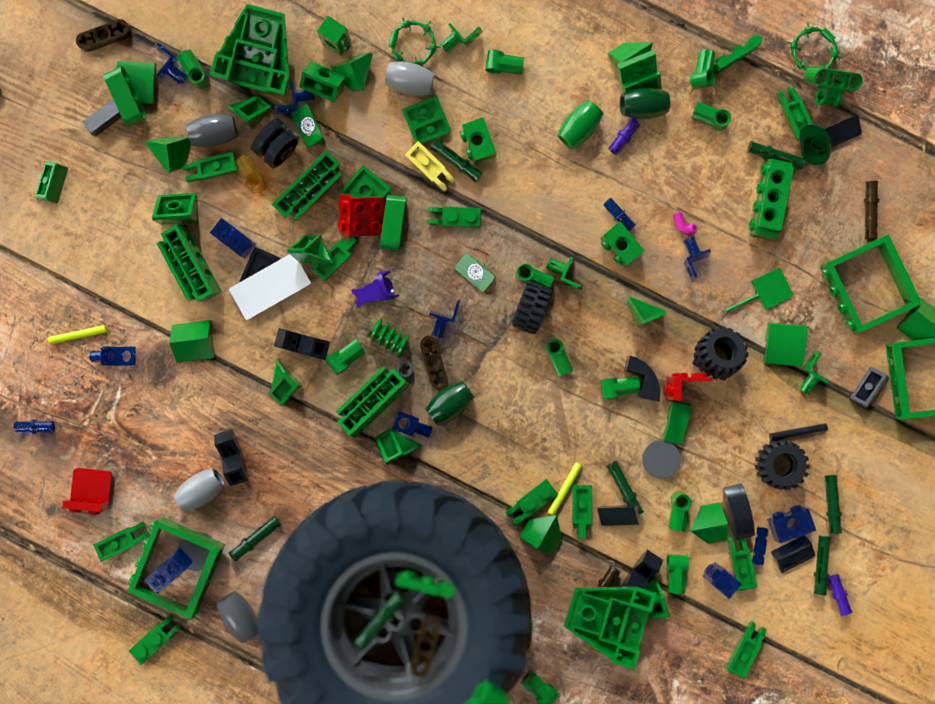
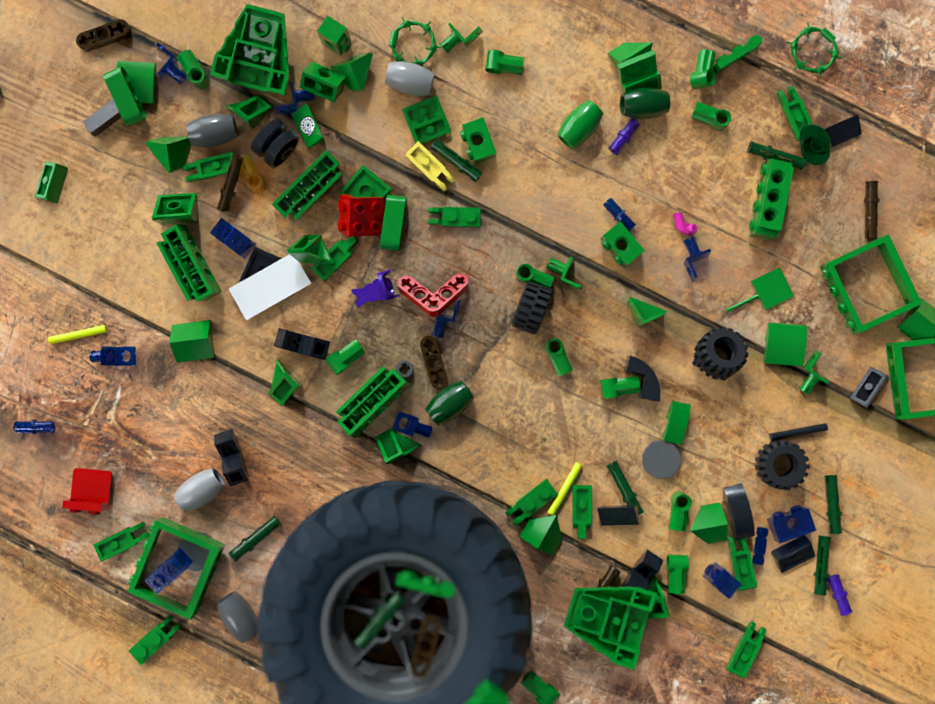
green piece [367,318,410,358] -> none
slope [454,252,496,292] -> none
red bracket [663,373,712,401] -> none
green piece [804,66,863,108] -> none
none -> dark brown pin [217,154,244,213]
none -> red beam [397,274,469,317]

